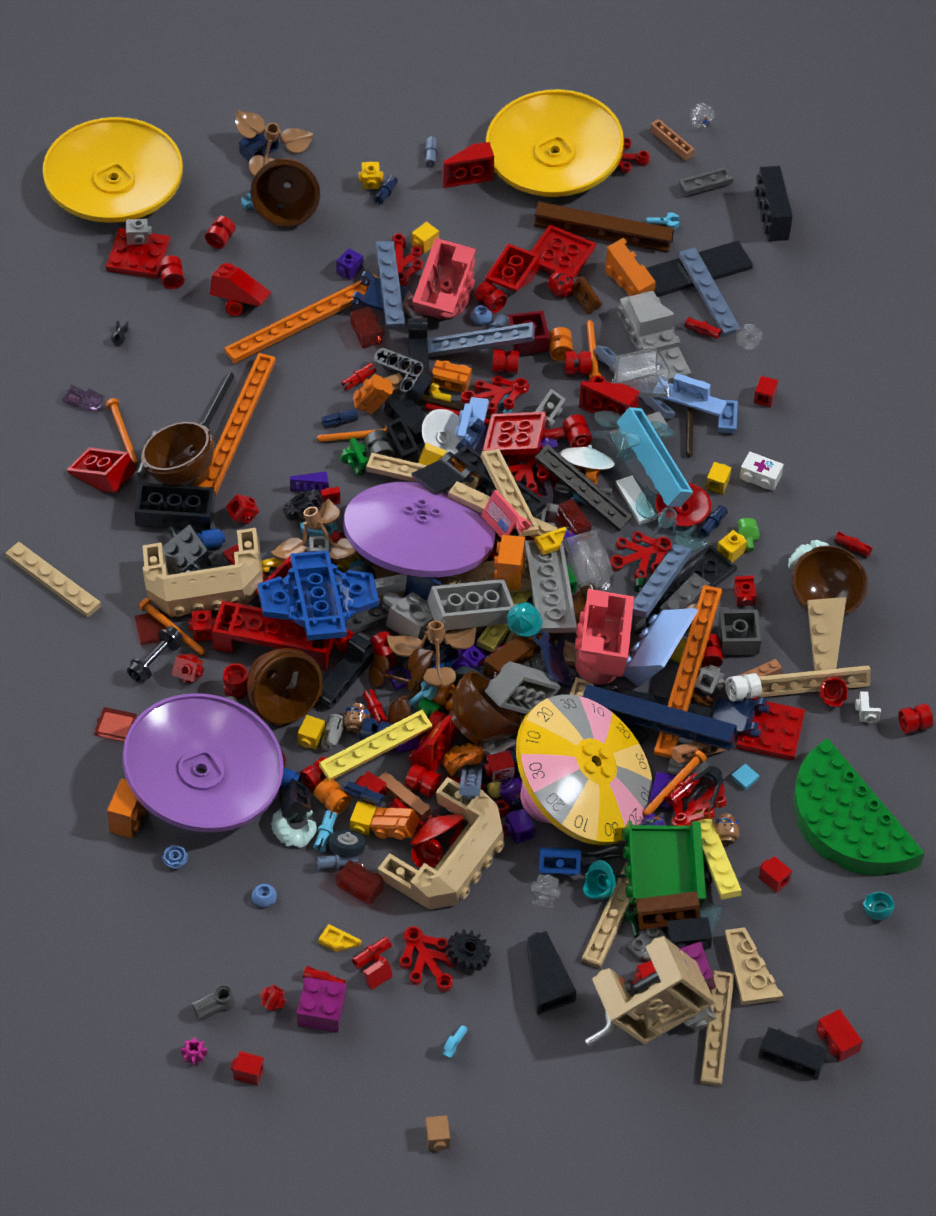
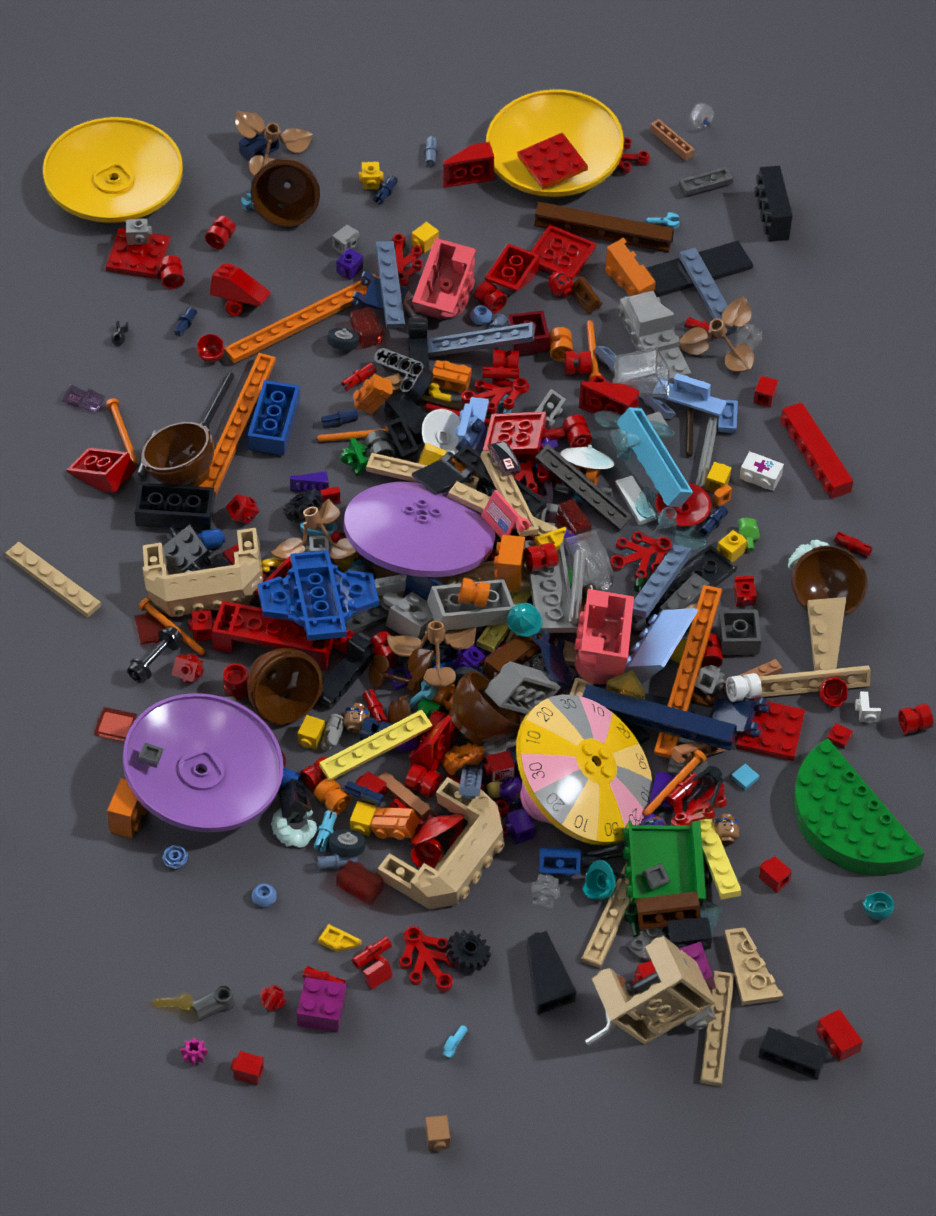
none -> dark grey tile [138,743,164,768]
none -> clear yellow bar [153,993,193,1010]
none -> dark blue axle [173,307,197,337]
none -> red hair [197,334,224,363]
none -> blue brick [248,380,300,455]
none -> black wheel [327,328,359,350]
none -> light grey brick [332,225,360,254]
none -> orange wheel [458,578,490,608]
none -> red pin [483,366,520,380]
none -> slope [488,441,521,477]
none -> red plate [517,132,588,190]
none -> red wheel [524,542,558,572]
none -> light grey axle [569,550,585,624]
none -> clear yellow slope [606,670,646,700]
none -> dark grey tile [642,863,670,891]
none -> medium nougat plant [679,296,754,372]
none -> light grey axle [696,417,718,490]
none -> orange plate [712,484,732,509]
none -> red brick [780,402,853,499]
none -> red plate [827,723,853,749]

